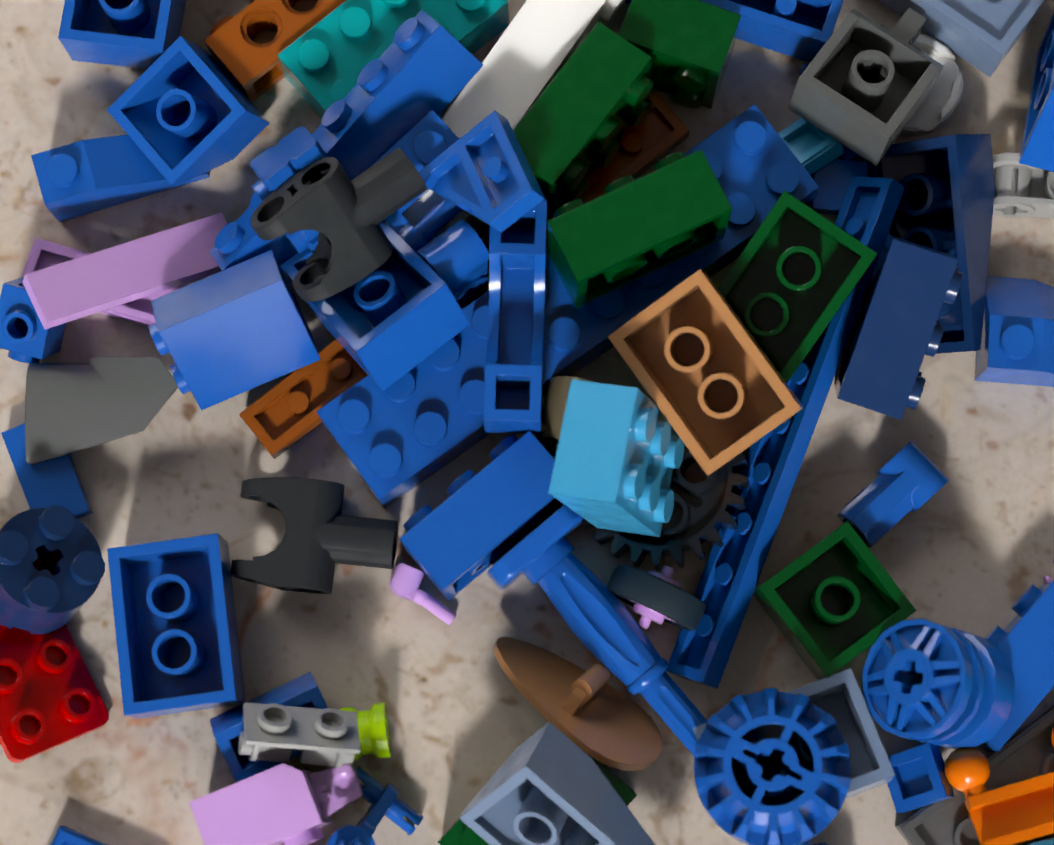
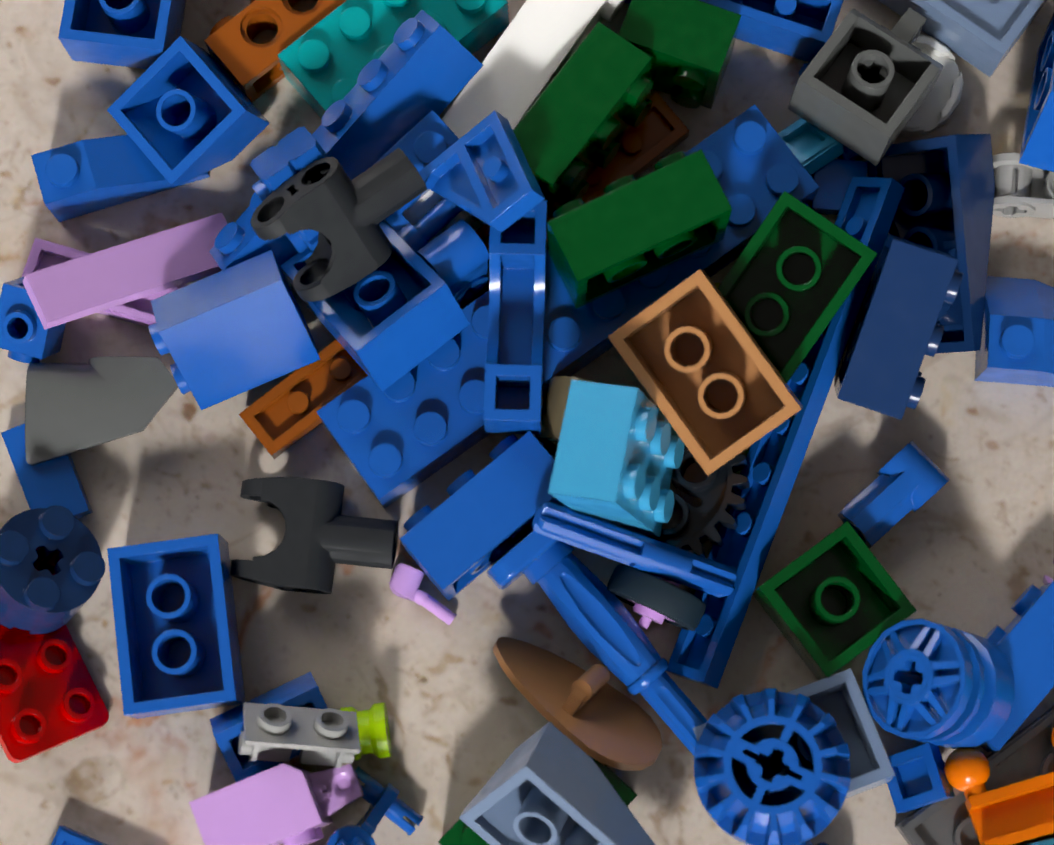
none -> blue axle [532,502,737,598]

